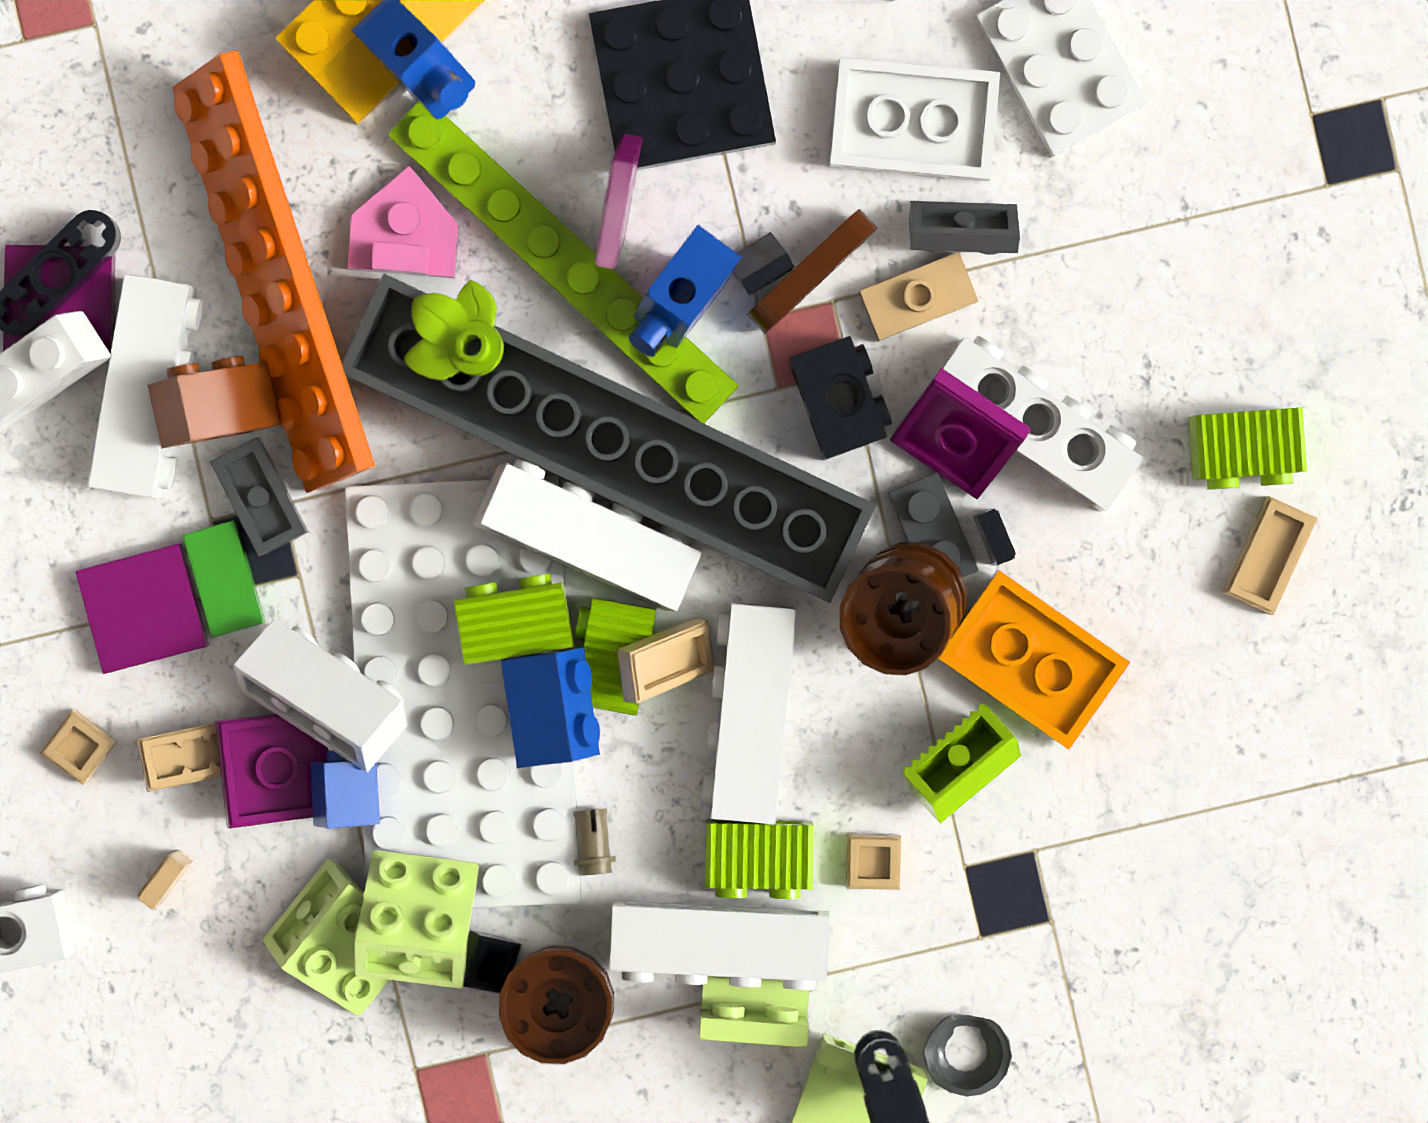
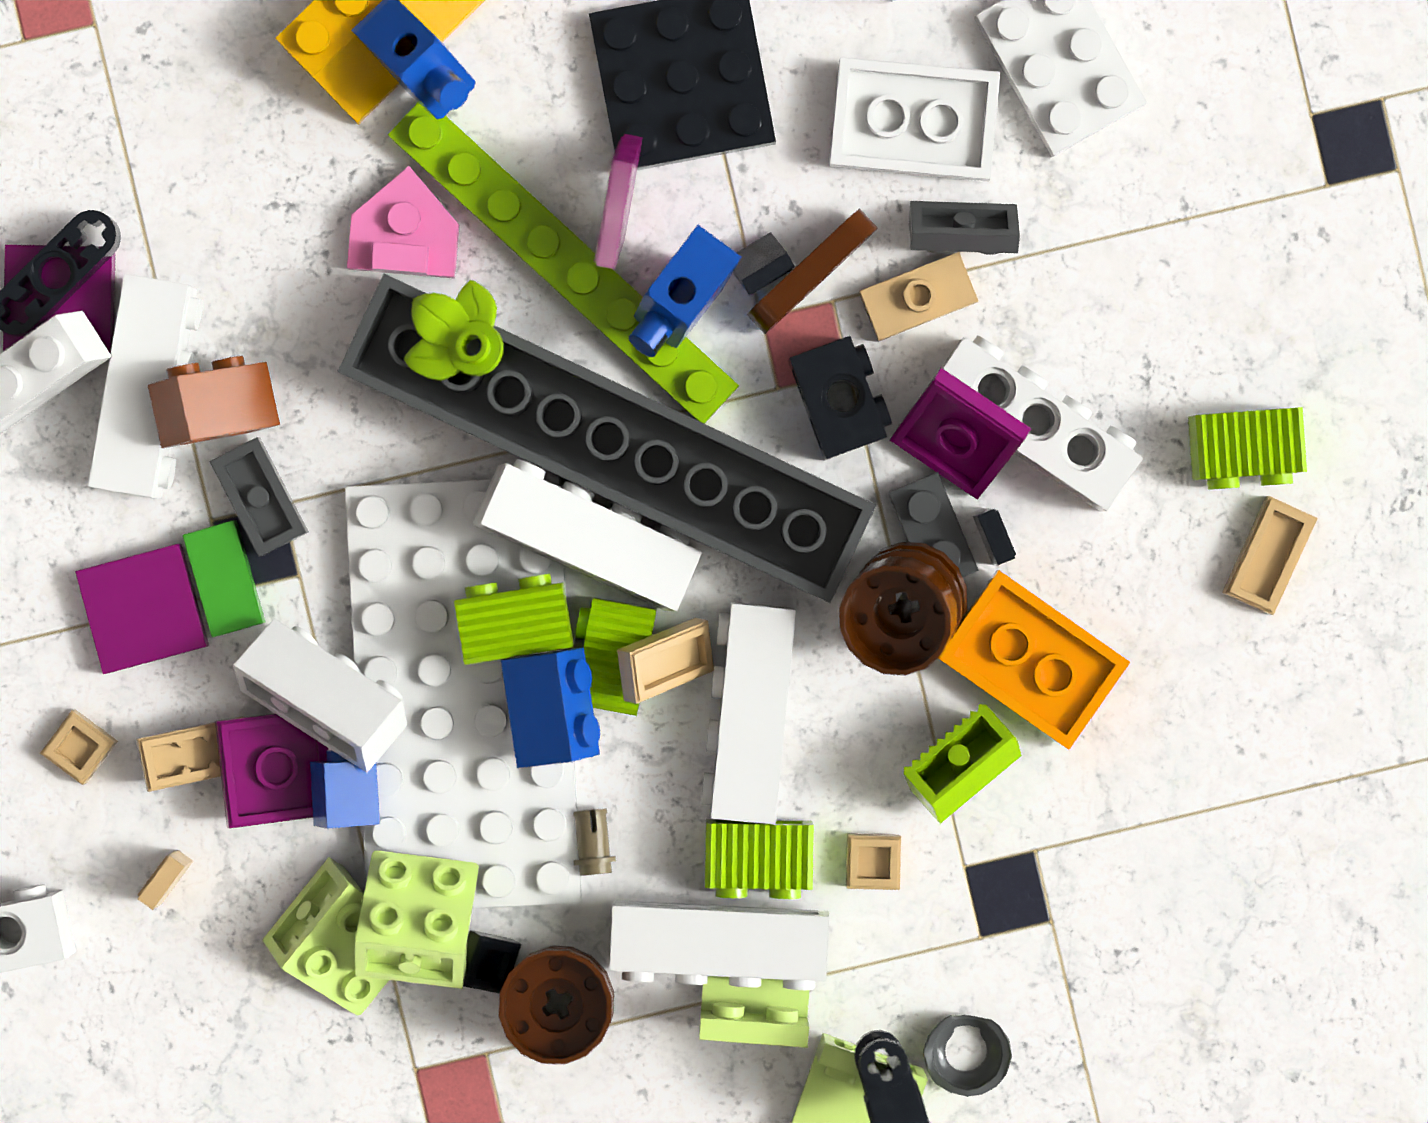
orange plate [172,51,375,493] -> none

